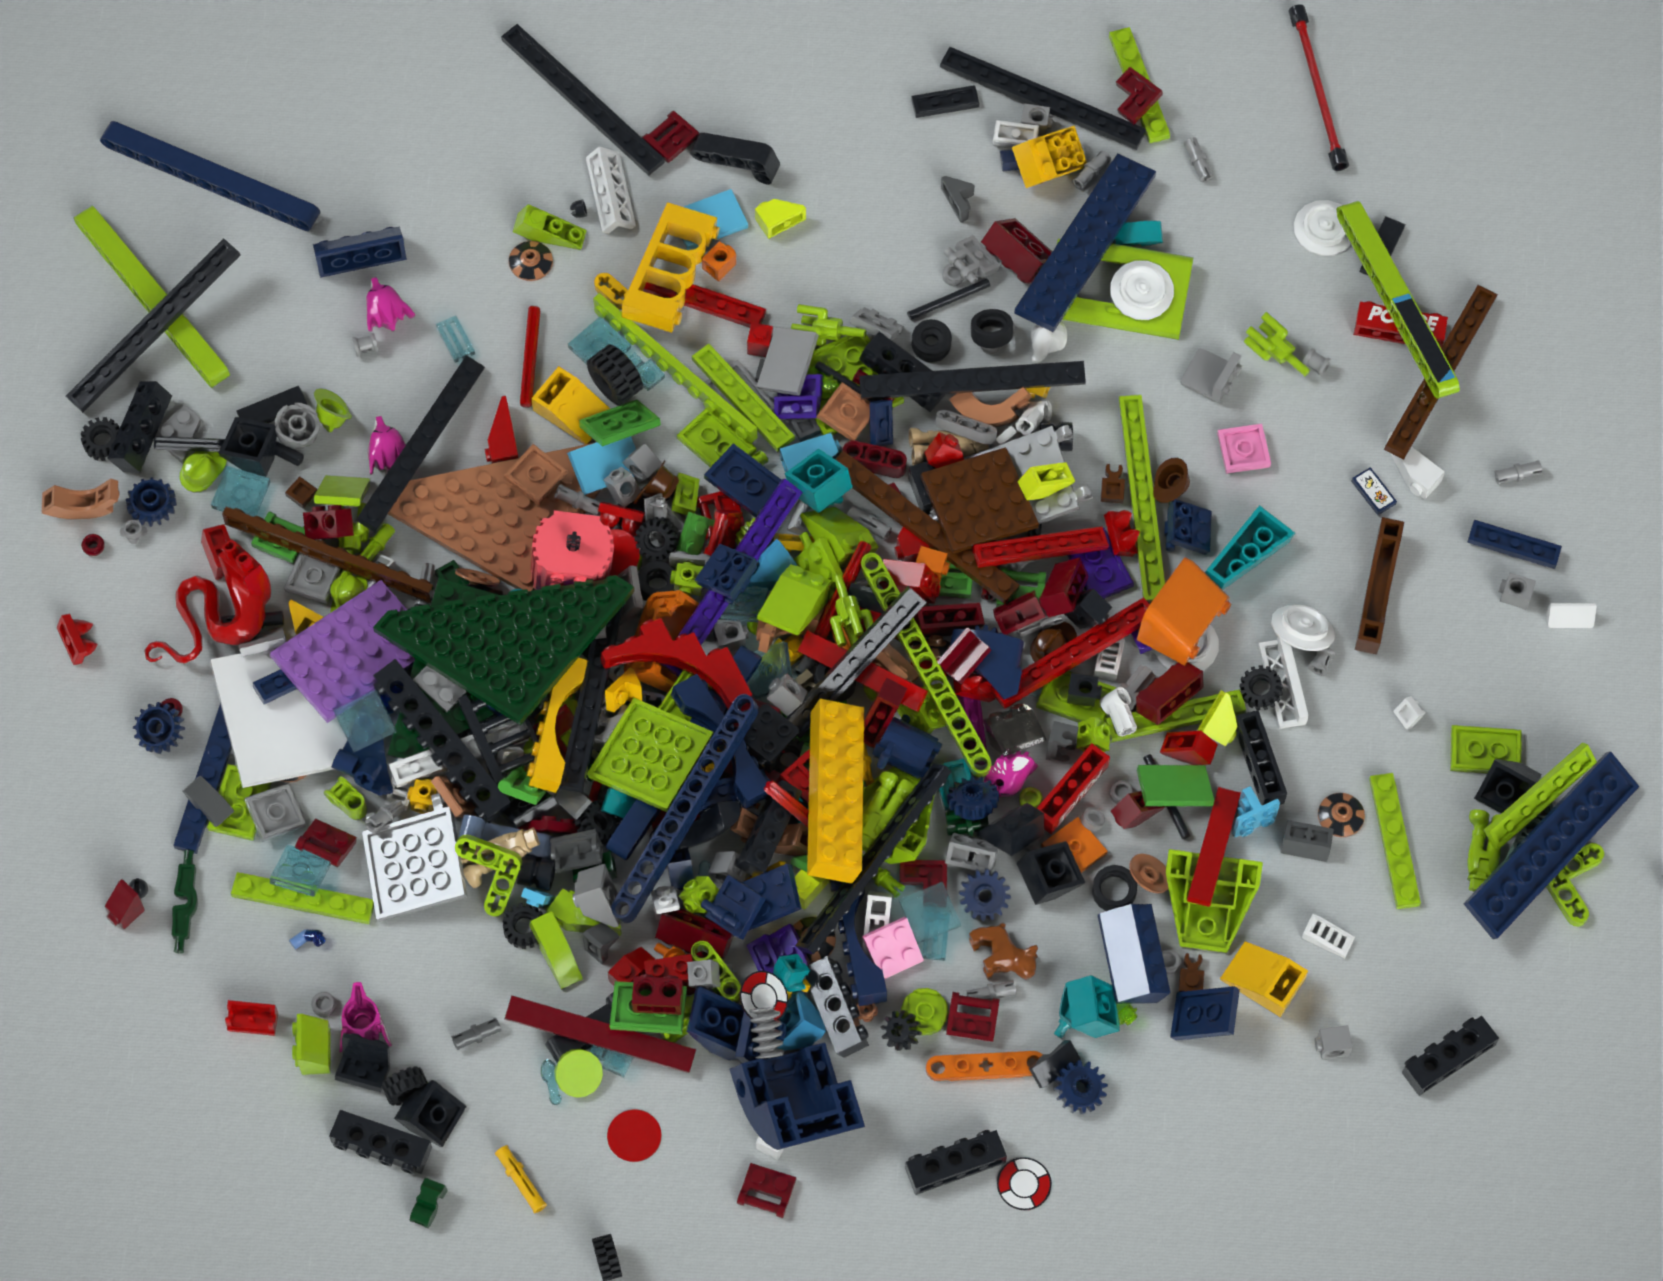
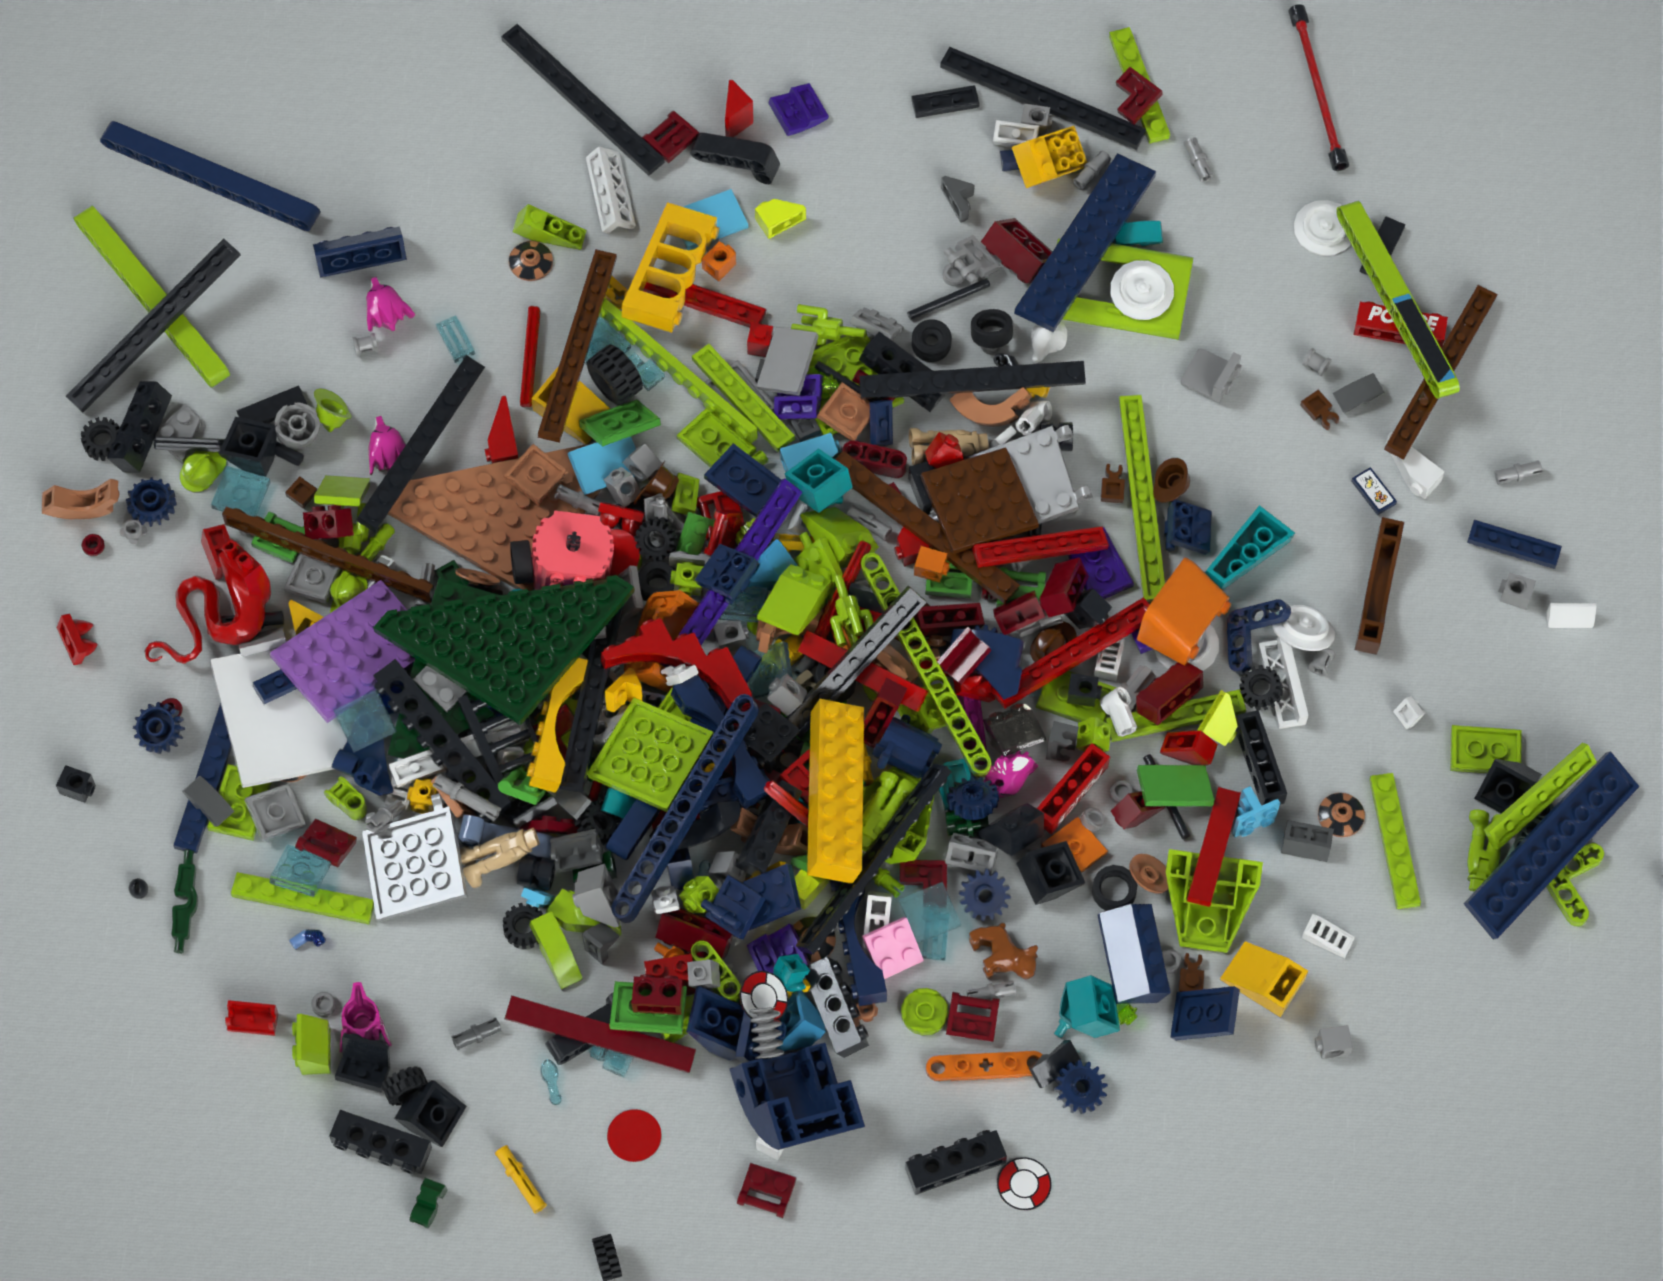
dark red slope [105,879,145,929] -> none
lime beam [455,834,522,917] -> none
lime tile [554,1049,603,1098] -> none
black hinge [570,199,587,218] -> none
red slope [608,947,655,986] -> none
red piece [879,559,941,604] -> none
black gear [881,1010,922,1051] -> none
light grey beam [935,410,997,444] -> none
neon yellow slope [1018,462,1075,501] -> none
lime tile [1019,787,1043,808] -> none
red tile [1104,510,1140,557] -> none
bright pink plate [1217,424,1271,474] -> none
lime plant [1244,312,1310,377] -> none
black brick [1402,1015,1499,1096] -> none
none -> black brick [56,765,96,803]
none -> light grey pin [433,773,501,821]
none -> black tyre [510,540,534,584]
none -> reddish brown plate [538,249,617,443]
none -> white plate [661,664,699,686]
none -> red slope [725,80,753,138]
none -> dark purple slope [768,83,829,136]
none -> black arm [993,353,1018,366]
none -> dark blue beam [1227,599,1291,675]
none -> reddish brown plate [1300,389,1339,430]
none -> dark grey slope [1333,373,1385,413]

